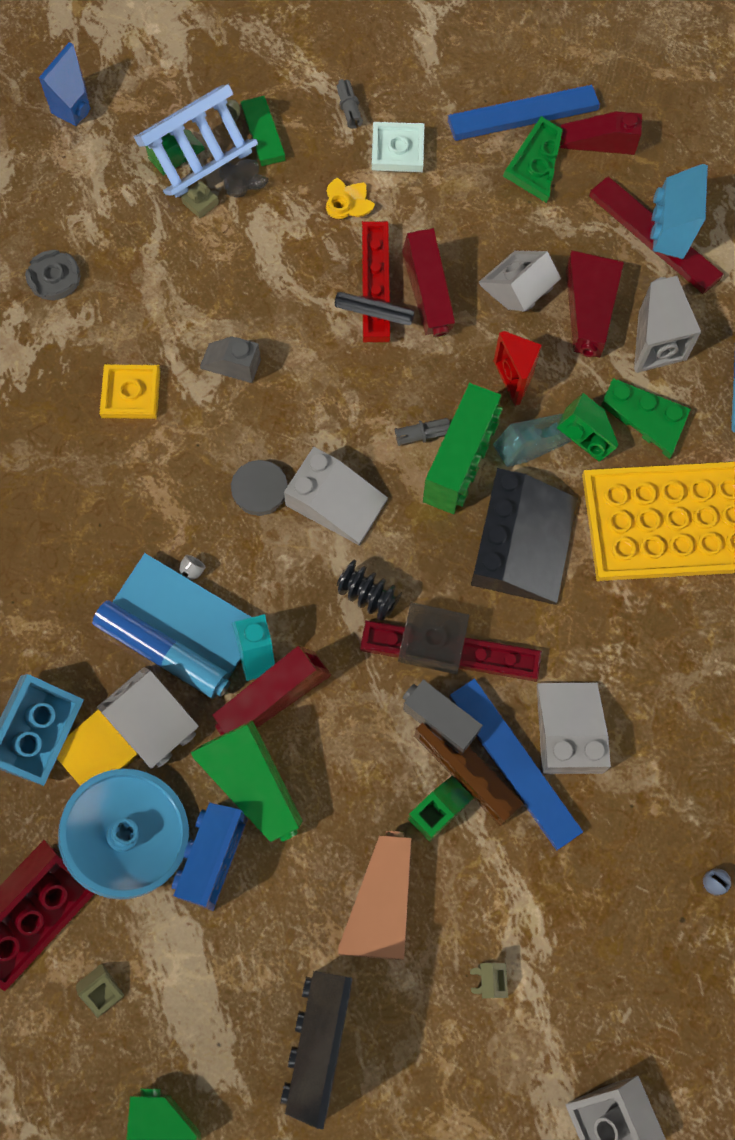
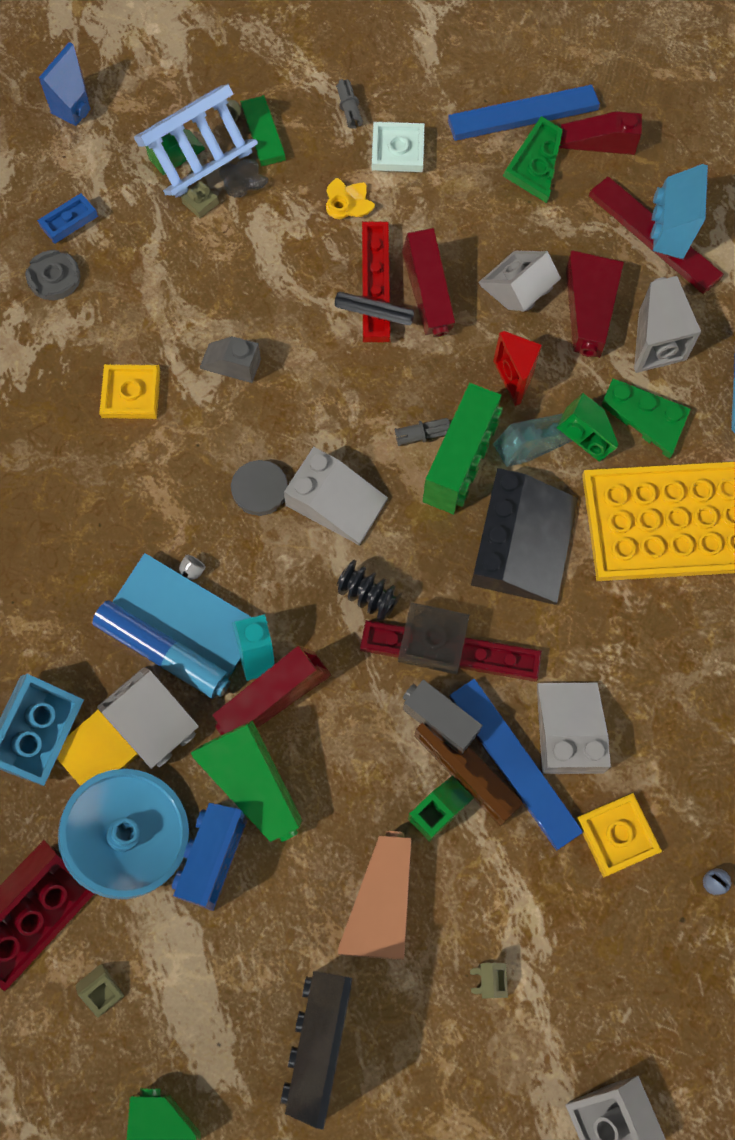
none -> blue plate [37,193,98,244]
none -> yellow tile [576,793,662,878]

